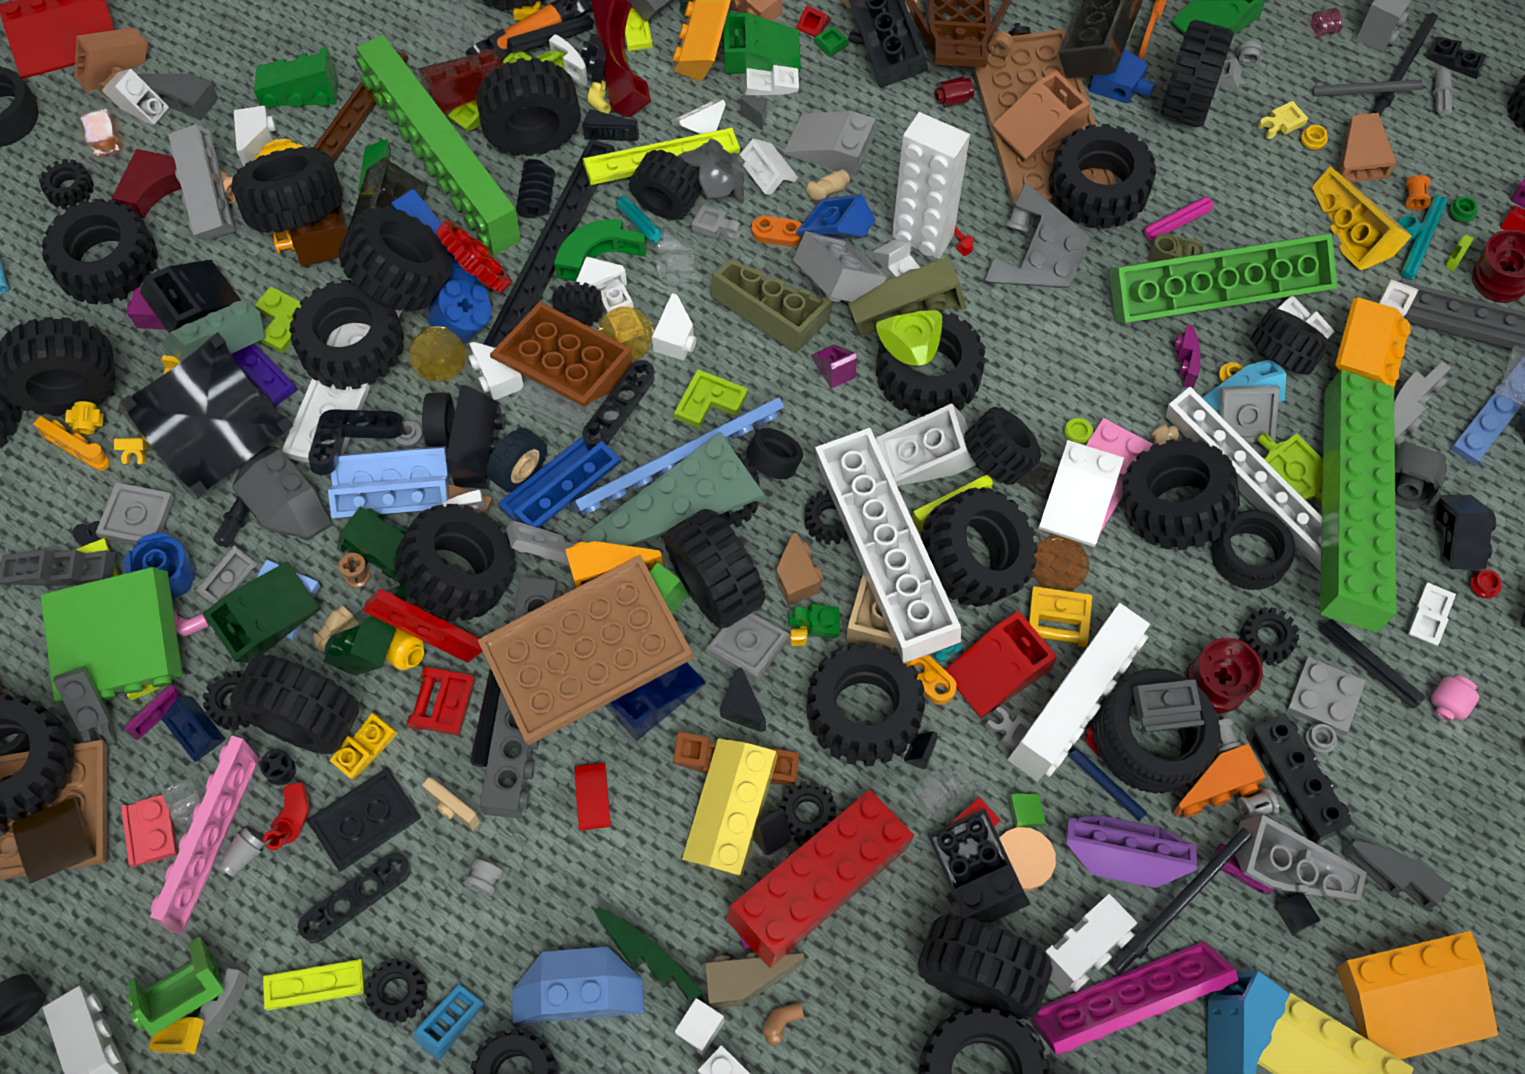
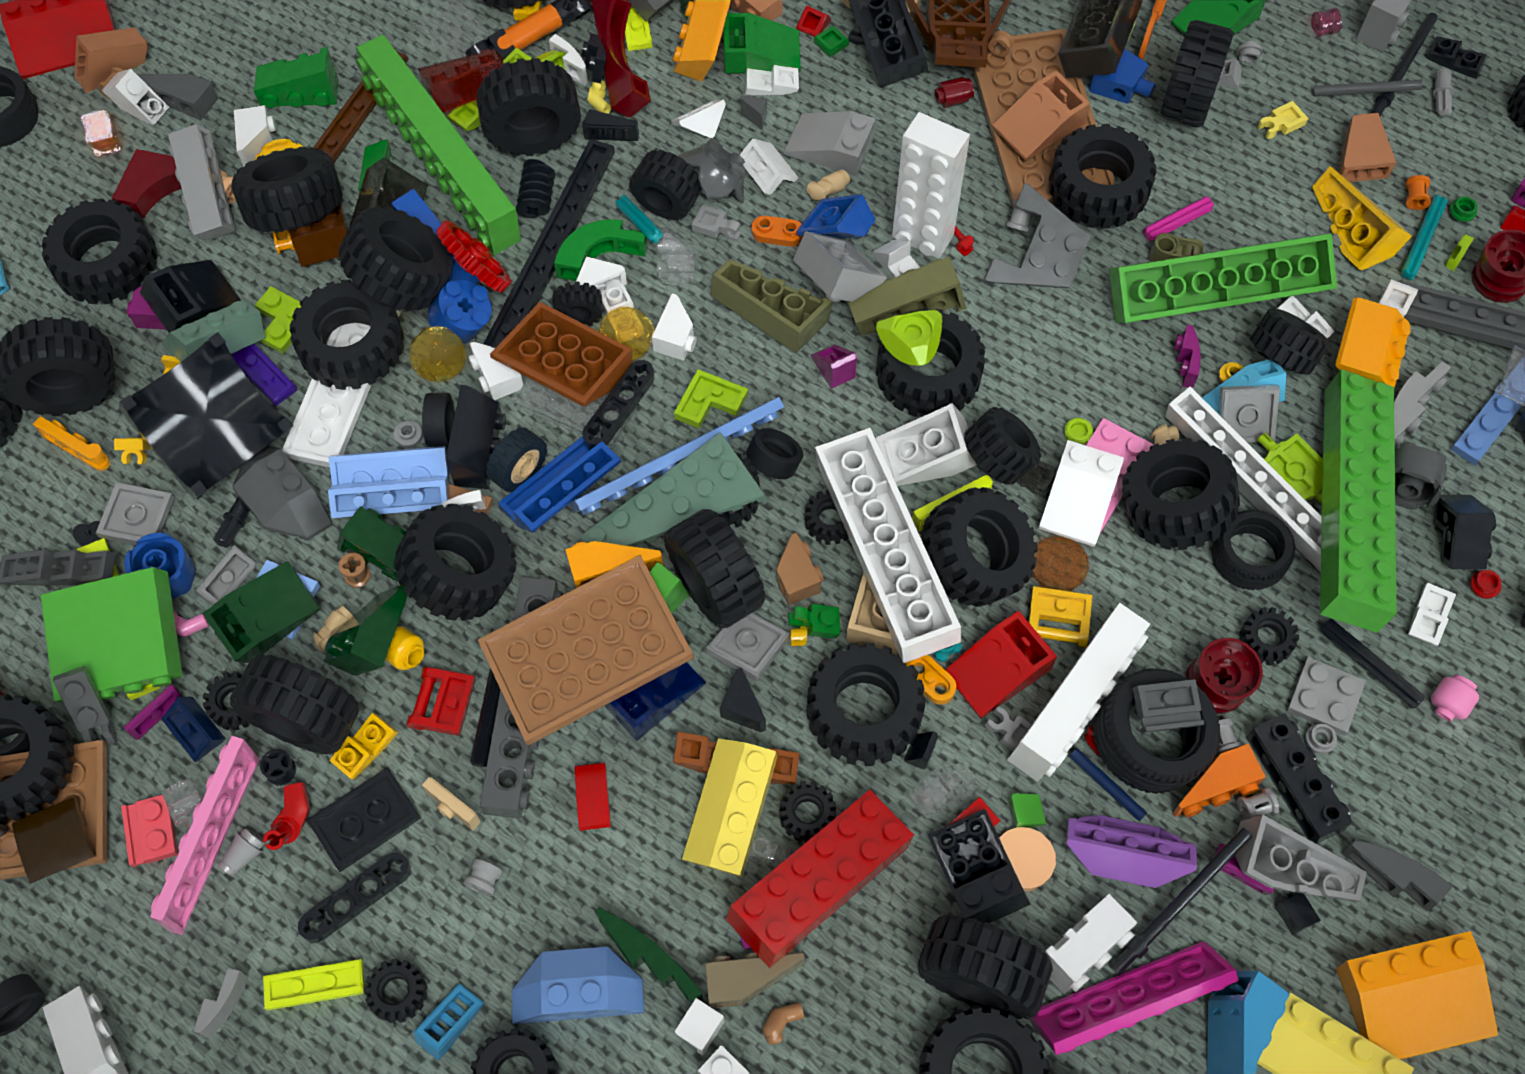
black tyre [39,159,94,209] -> none
yellow gear [65,401,104,435] -> none
bright green panel [127,937,225,1037] -> none
yellow tile [148,1017,204,1054] -> none
black beam [308,409,404,475] -> none
red plate [362,589,483,663] -> none
black axle [506,15,594,53] -> none
light grey hinge [506,521,574,565] -> none
neon yellow tile [583,128,740,185] -> none
black slope [753,808,791,856] -> none
black piece [1007,23,1031,36] -> none
yellow plate [1301,125,1328,150] -> none
teal plate [1397,215,1426,241] -> none

